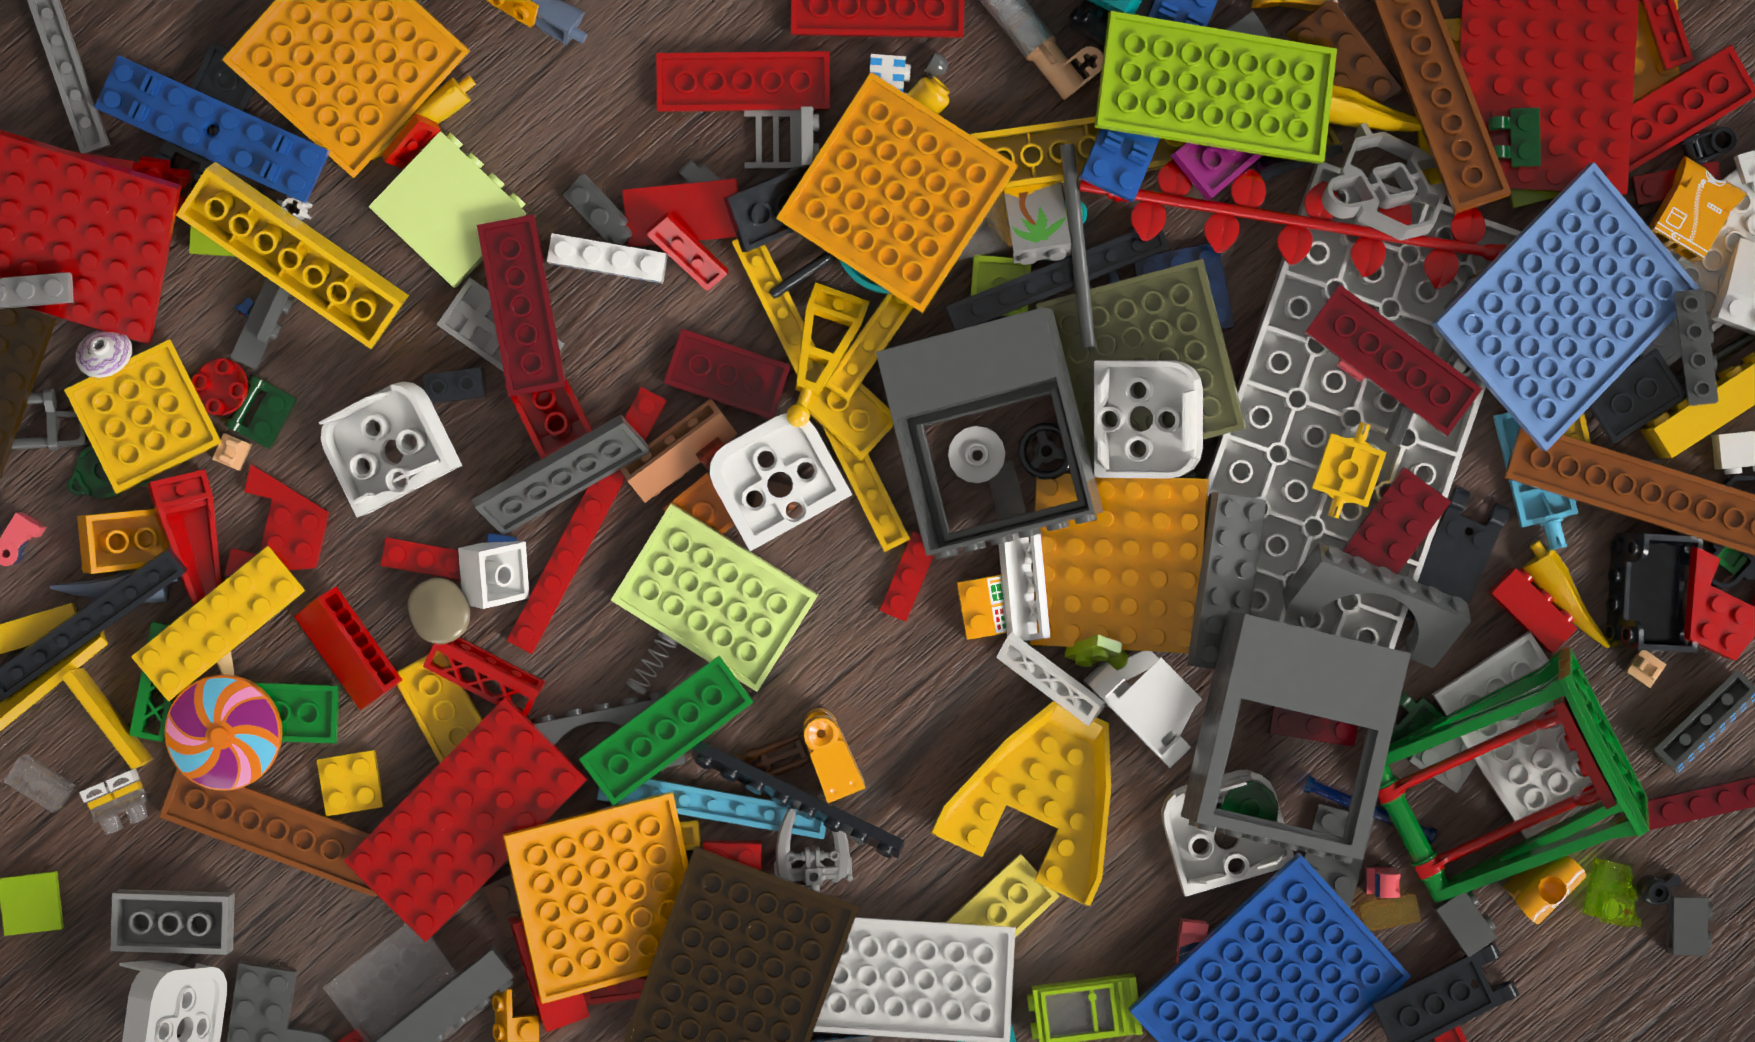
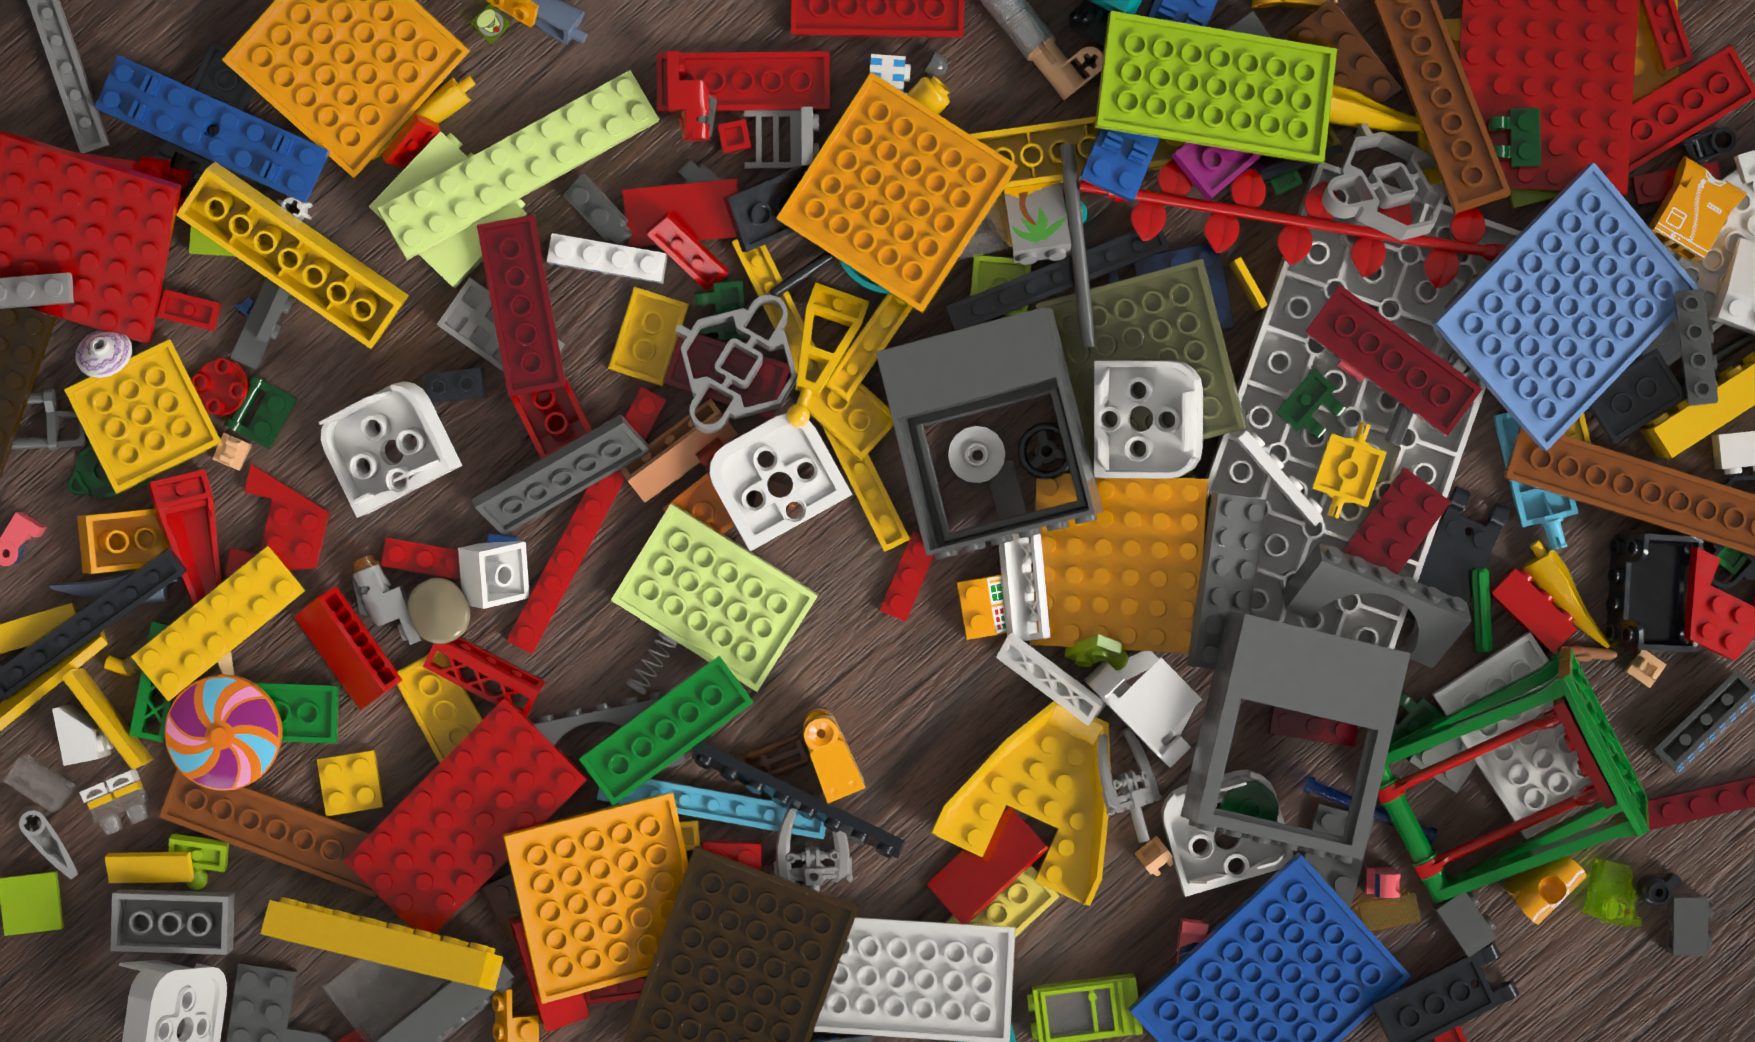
none -> light grey piece [18,805,78,879]
none -> white slope [52,704,113,766]
none -> arm [104,649,142,676]
none -> yellow tile [105,852,194,883]
none -> red plate [157,289,222,332]
none -> lime plate [168,834,229,890]
none -> yellow brick [260,897,503,991]
none -> light grey plate [351,555,424,645]
none -> yellowish green plate [377,70,659,260]
none -> tile [470,4,512,45]
none -> yellow tile [608,287,689,386]
none -> red plate [667,51,717,141]
none -> light grey piece [675,295,797,434]
none -> dark green plate [694,279,747,341]
none -> red plate [717,119,752,154]
none -> red tile [926,807,1049,924]
none -> light grey bar [1097,727,1162,843]
none -> light nougat tile [1134,836,1173,876]
none -> yellow piece [1229,257,1268,311]
none -> white plate [1235,431,1324,526]
none -> green plate [1268,169,1303,196]
none -> dark green plate [1275,369,1346,439]
none -> green axle [1471,568,1492,652]
none -> nougat piece [1560,645,1617,662]

